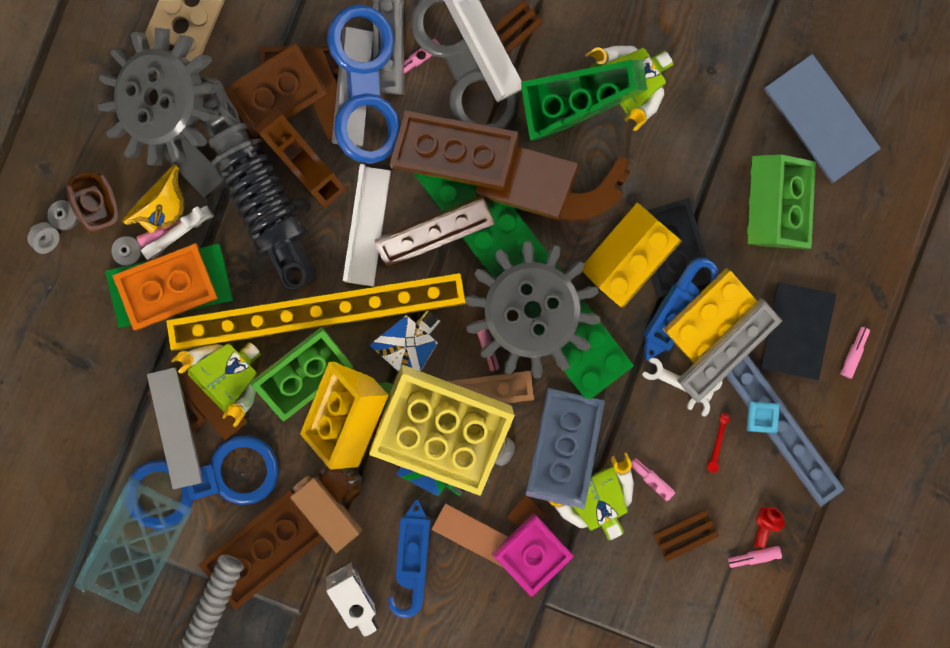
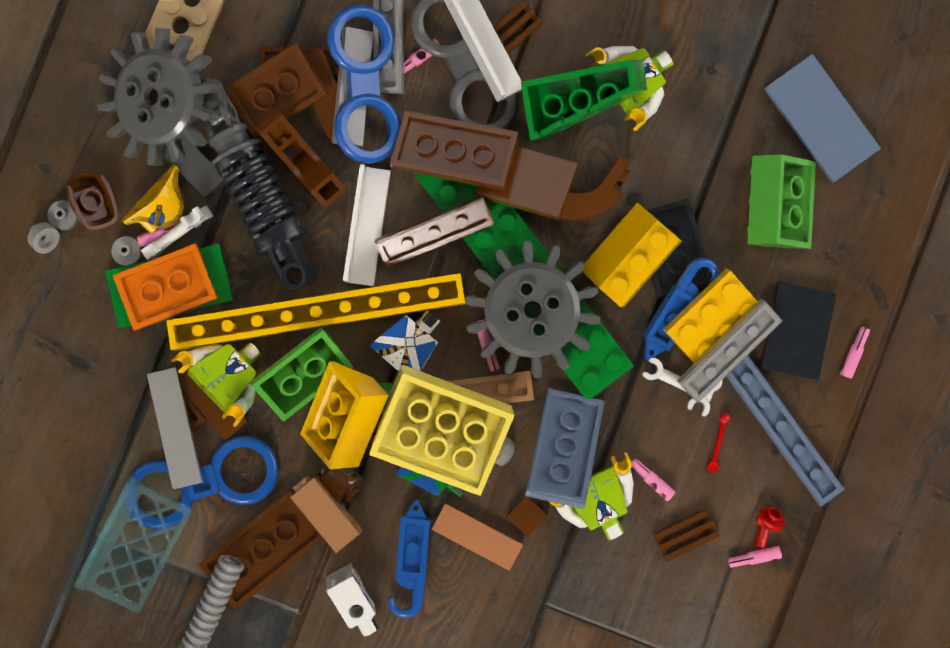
dark pink tile [491,514,574,597] -> none
medium azure tile [746,401,780,433] -> none

